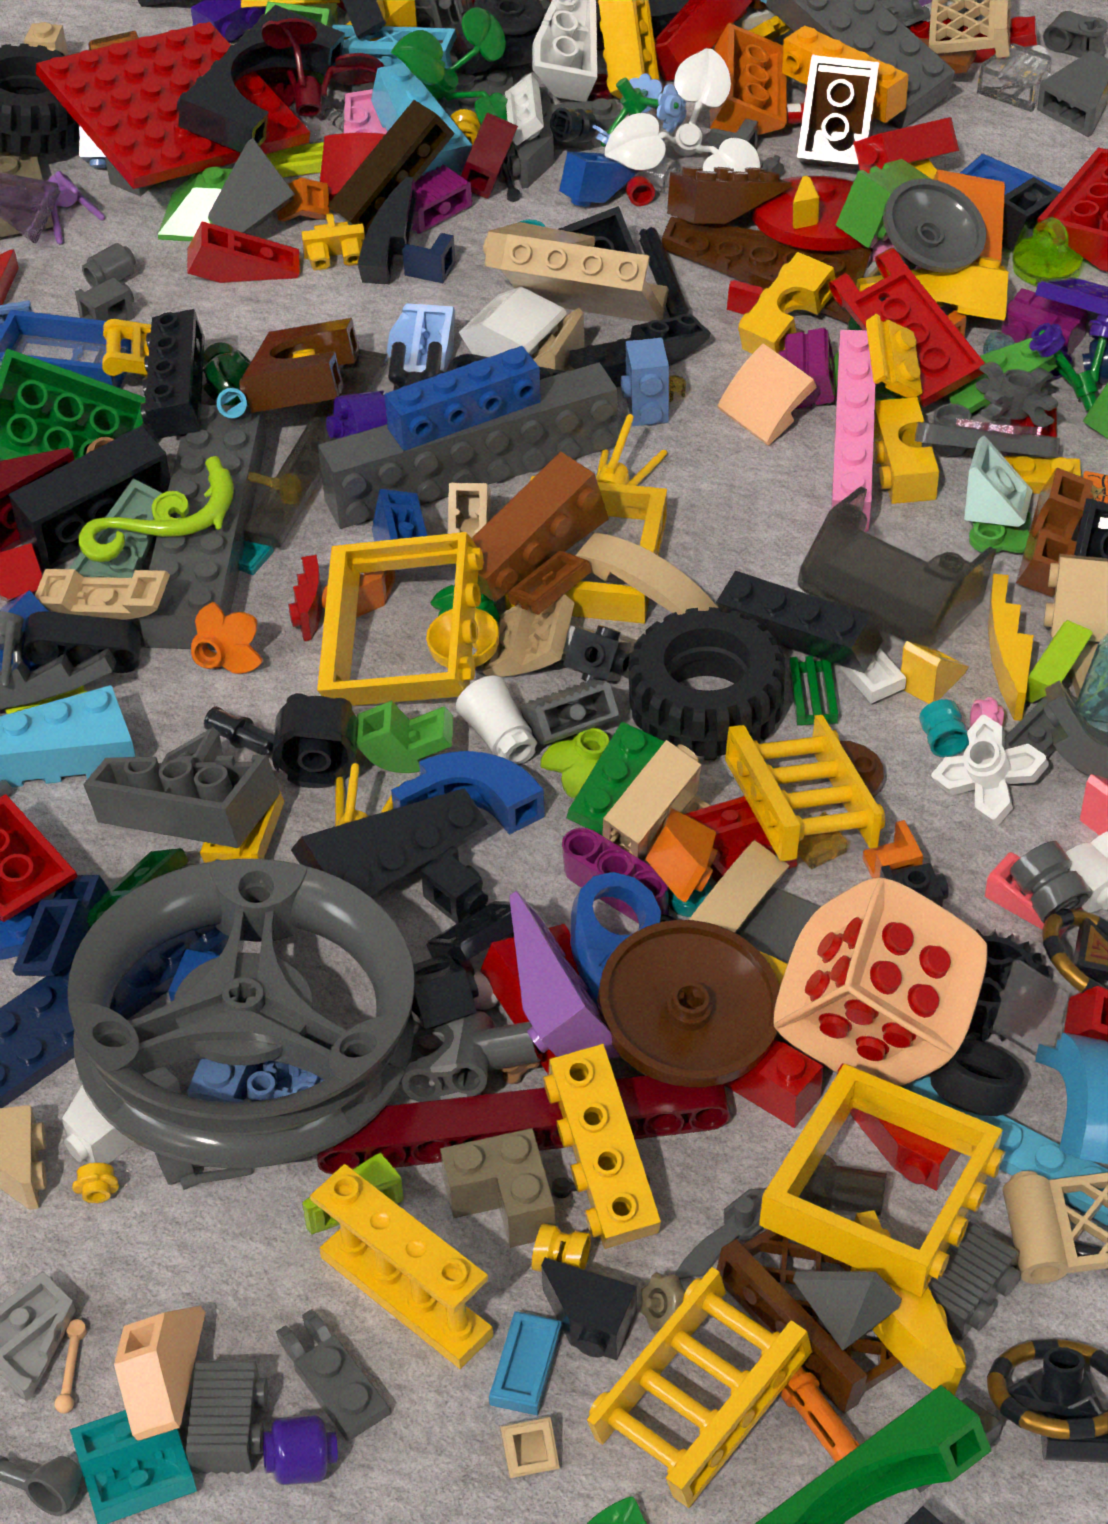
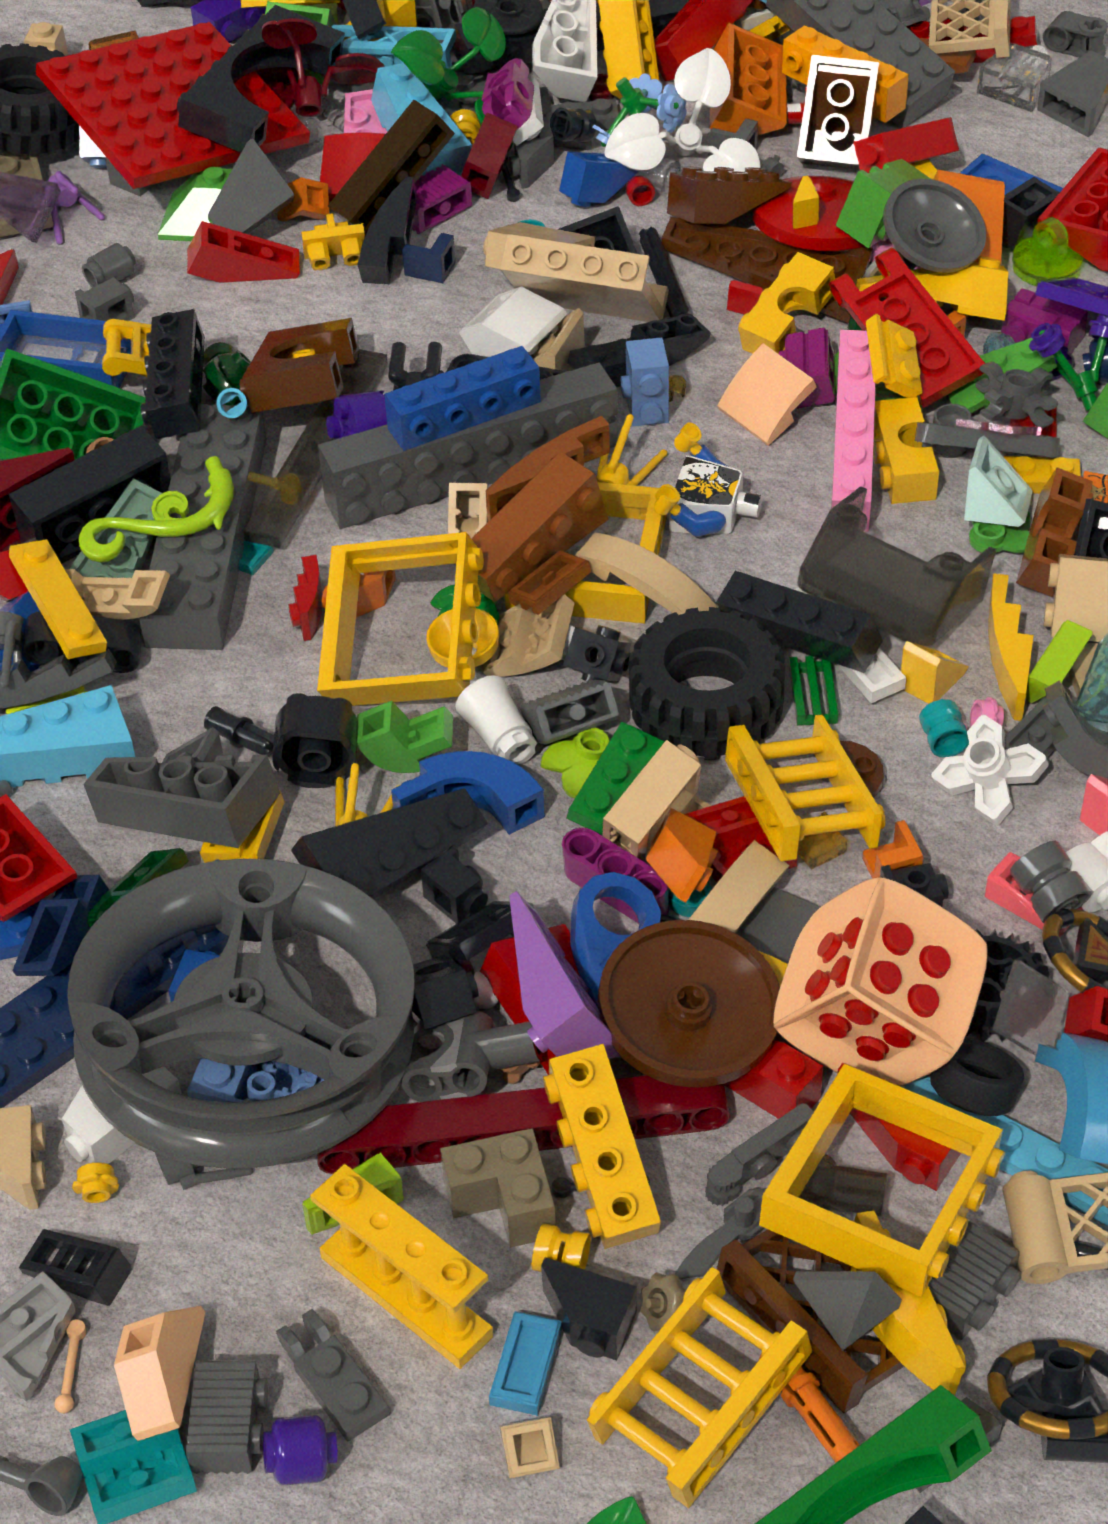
orange plate [191,602,263,674] -> none
neon yellow tile [266,142,324,178] -> none
blue slope [372,489,427,541] -> none
light blue slope [387,303,455,373] -> none
none -> yellow plate [9,539,107,659]
none -> black slope [19,1229,131,1306]
none -> magenta piece [482,58,534,129]
none -> dark orange slope [485,416,610,521]
none -> torso [654,422,762,537]
none -> dark grey hinge [705,1103,814,1206]

